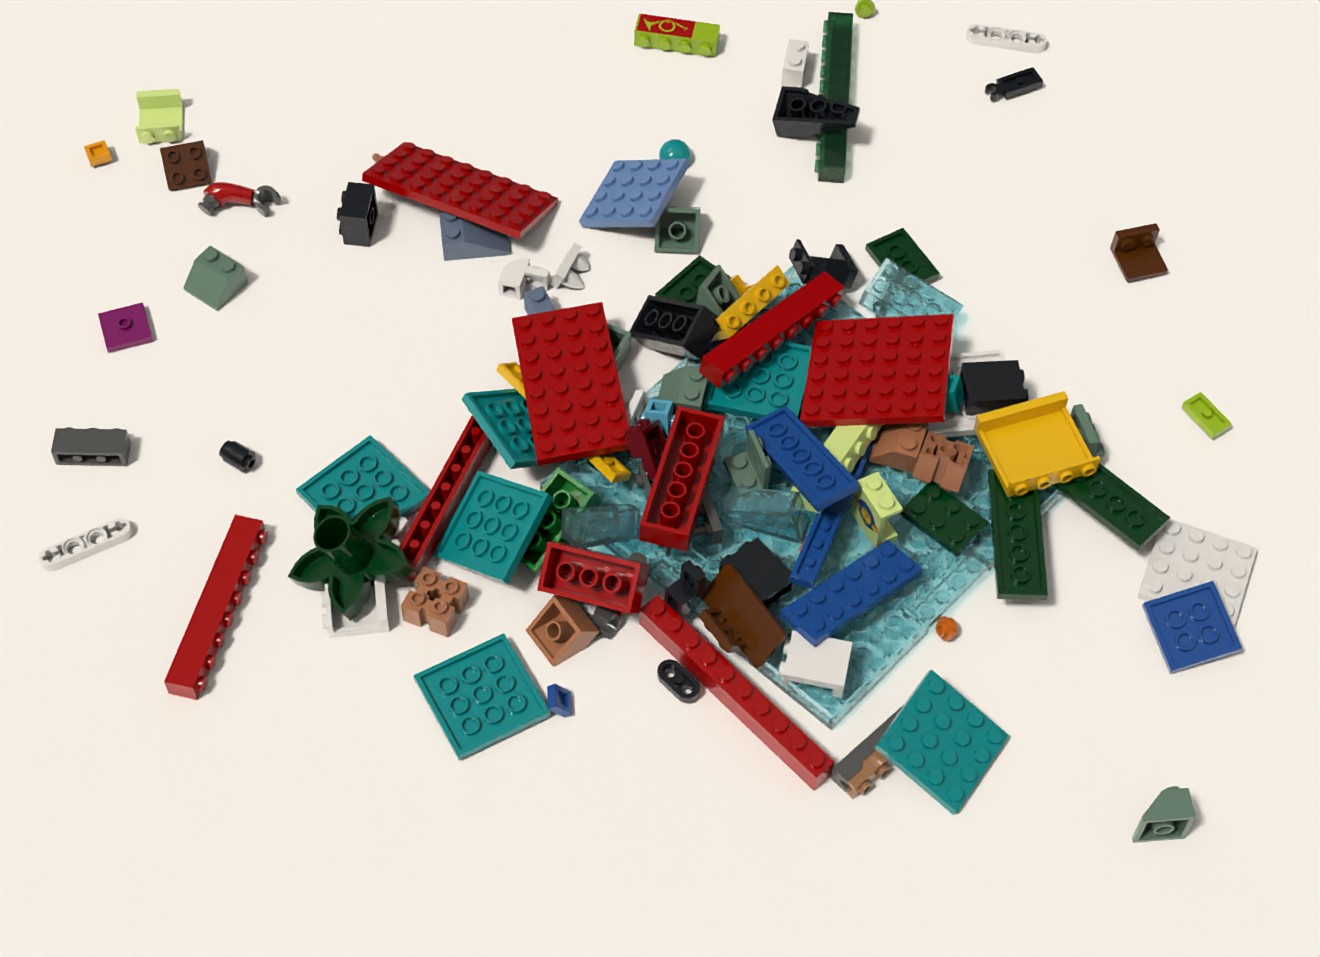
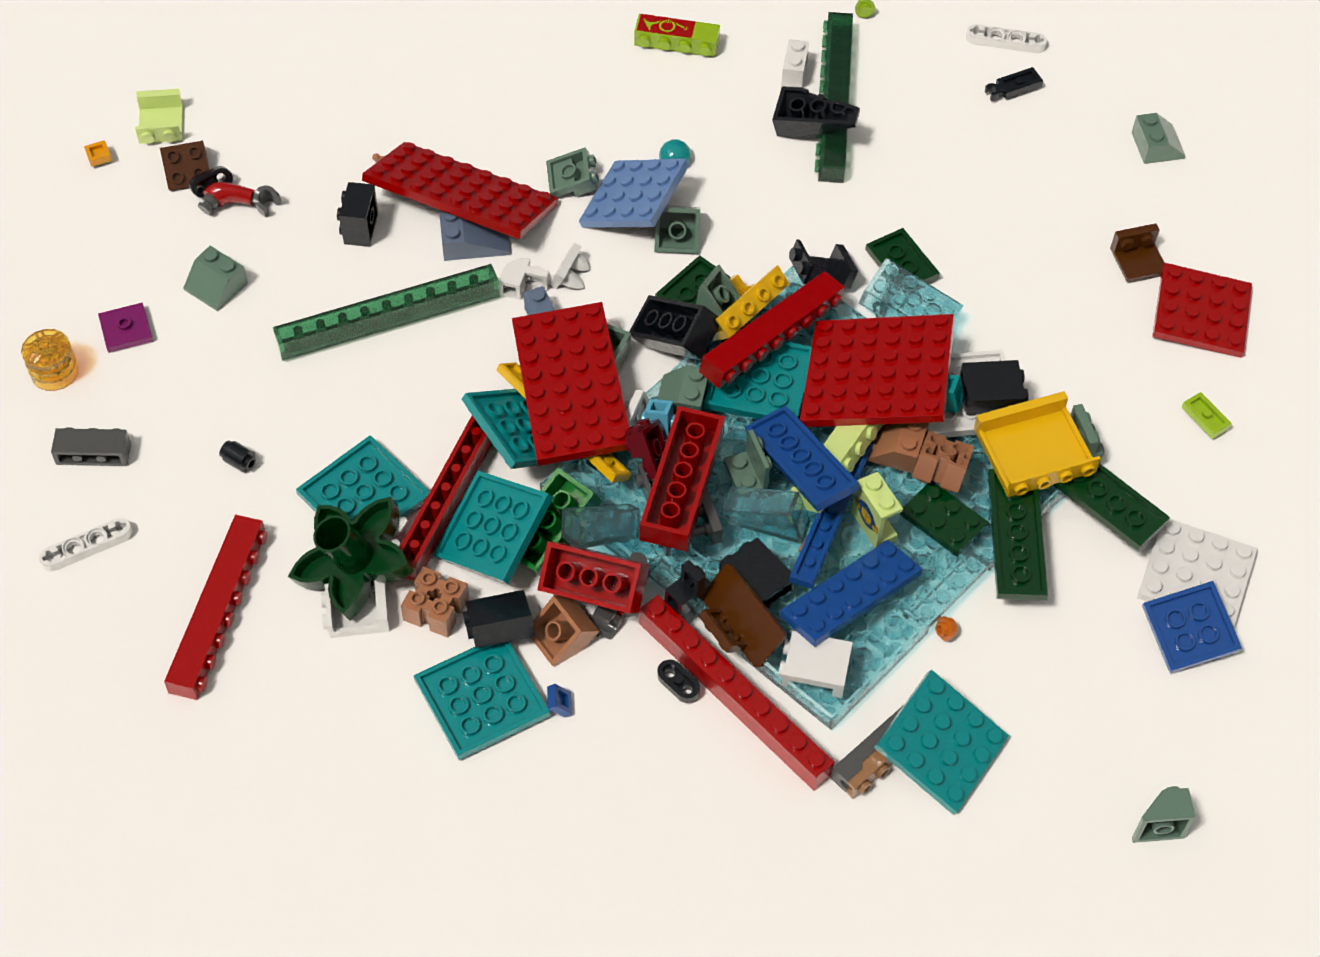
none -> clear yellow wheel [21,329,79,391]
none -> black plate [189,166,233,198]
none -> clear green brick [272,264,500,361]
none -> black brick [462,590,535,648]
none -> sand green plate [546,147,600,197]
none -> sand green slope [1131,112,1186,164]
none -> red plate [1152,262,1252,358]

